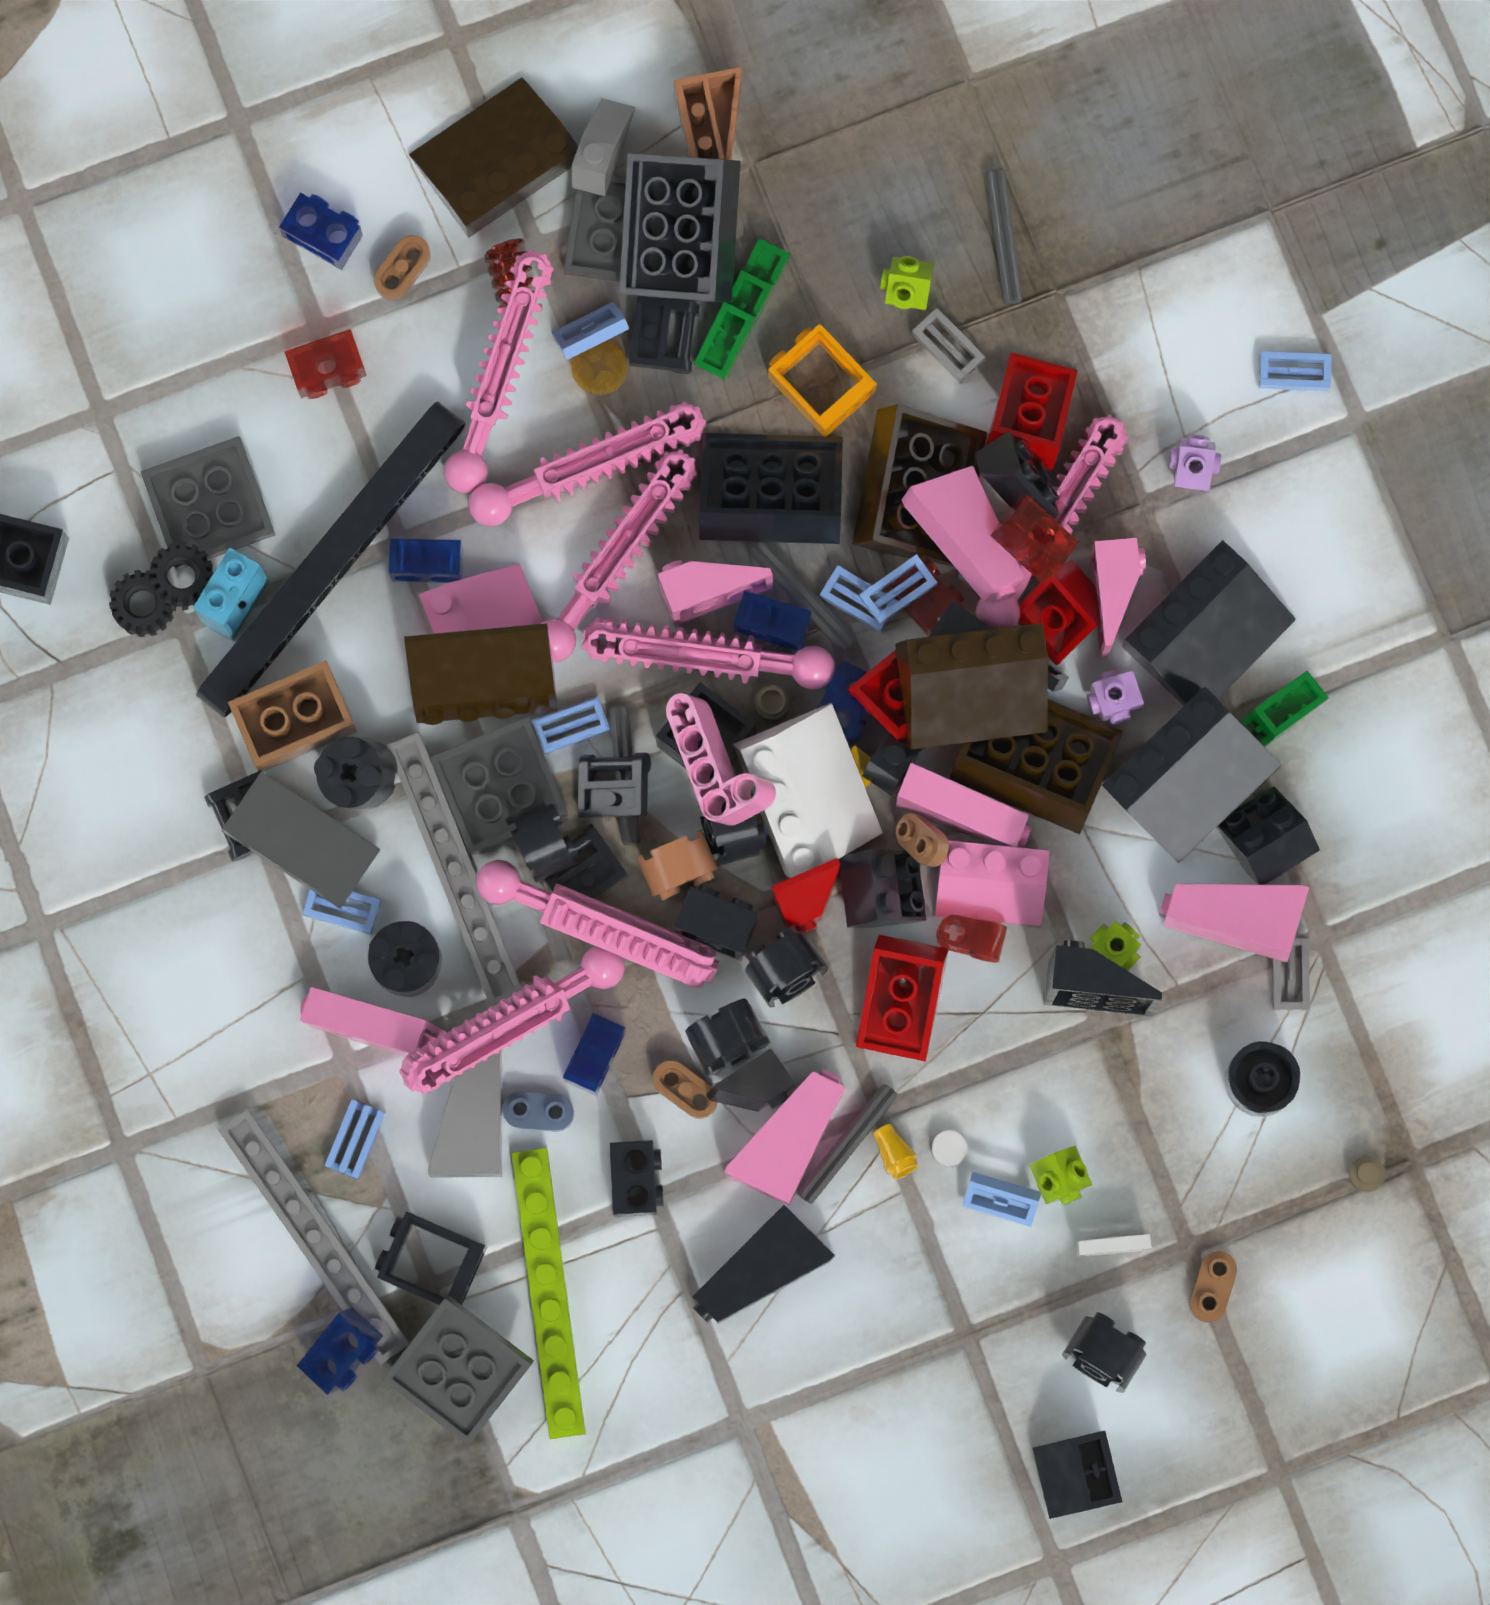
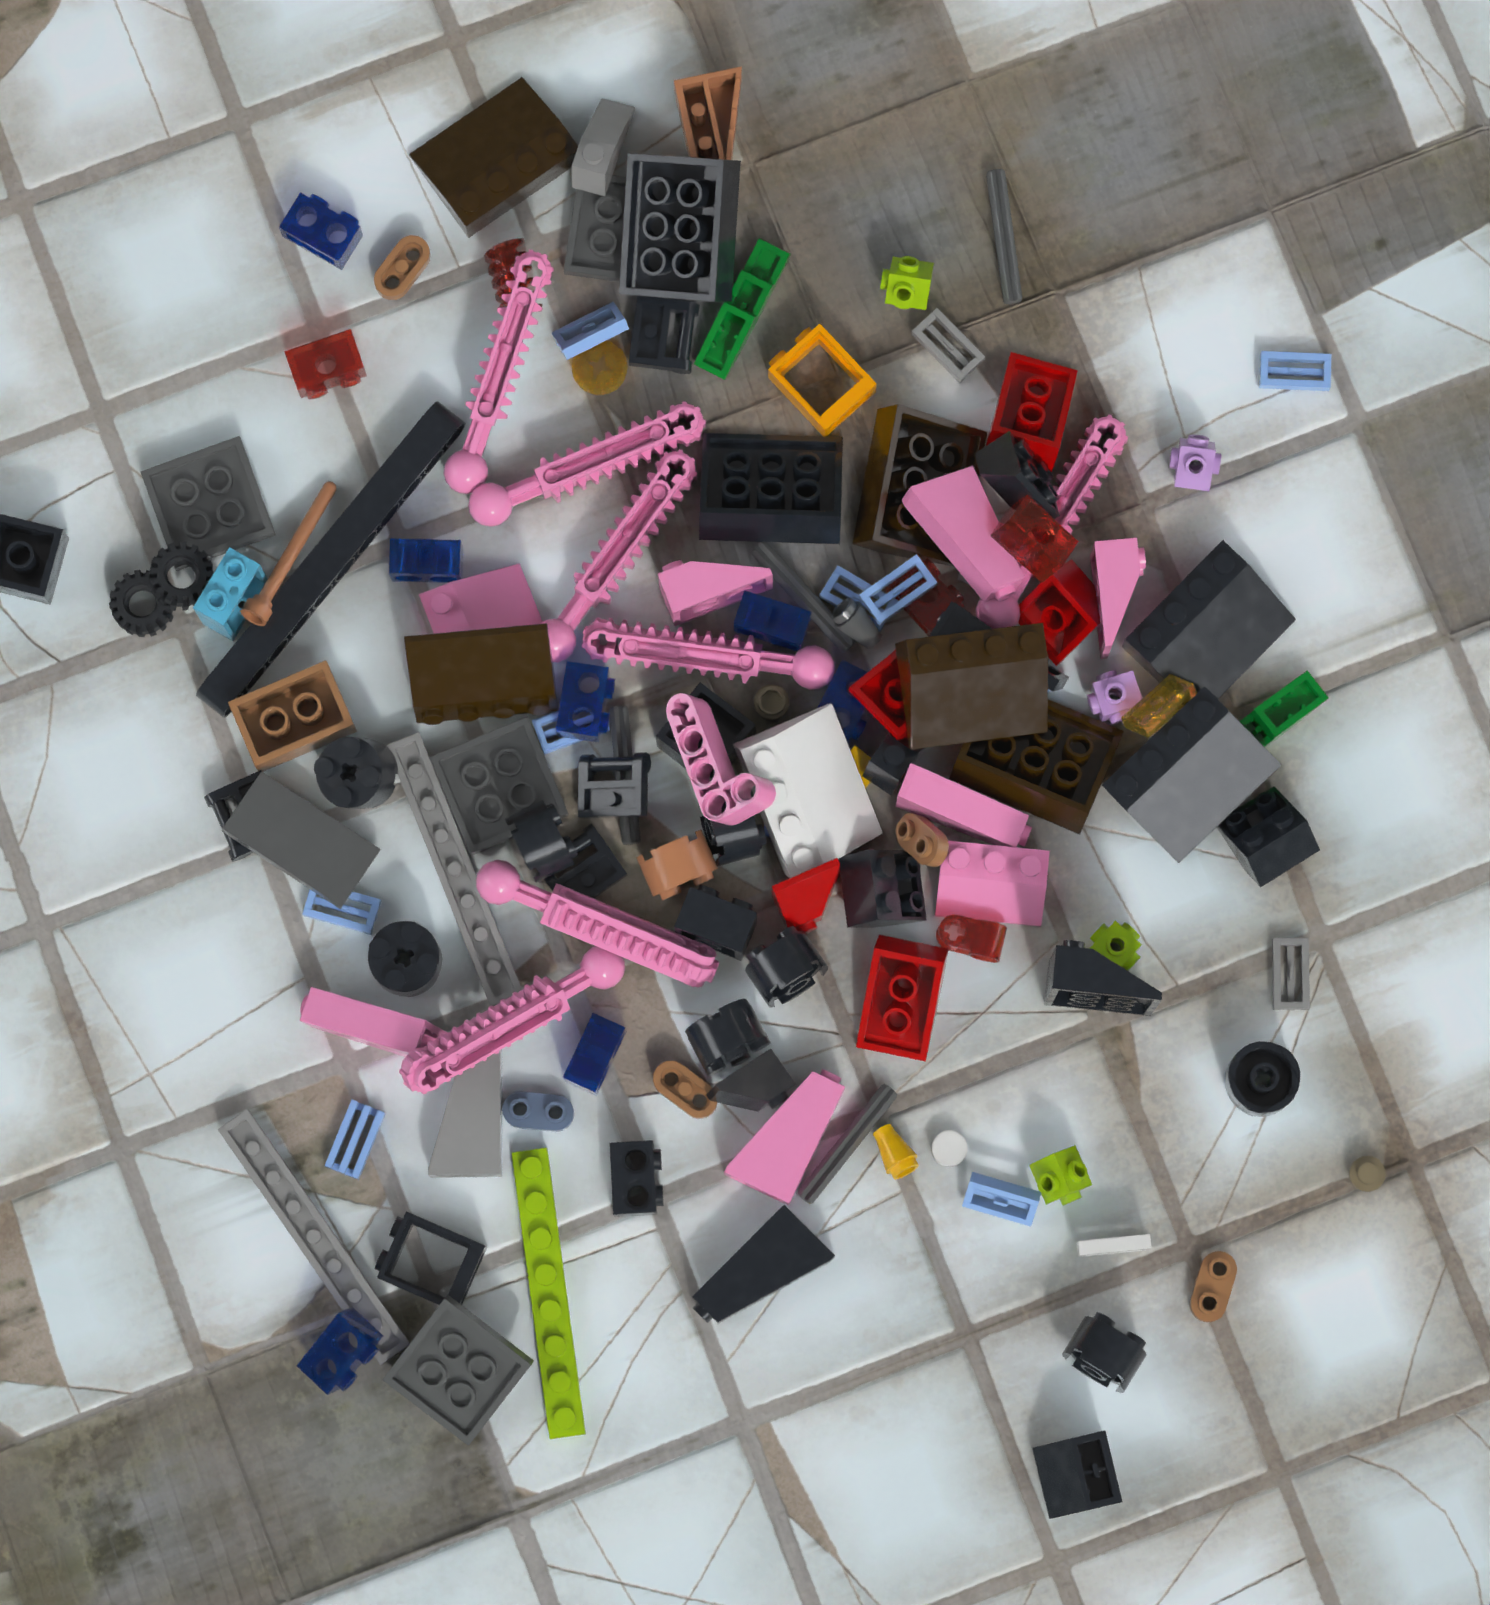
bright pink slope [1160,884,1309,962] -> none
none -> nougat piece [241,481,337,626]
none -> clear blue brick [556,661,616,743]
none -> dark grey cone [831,598,882,649]
none -> clear yellow plate [1121,674,1197,738]

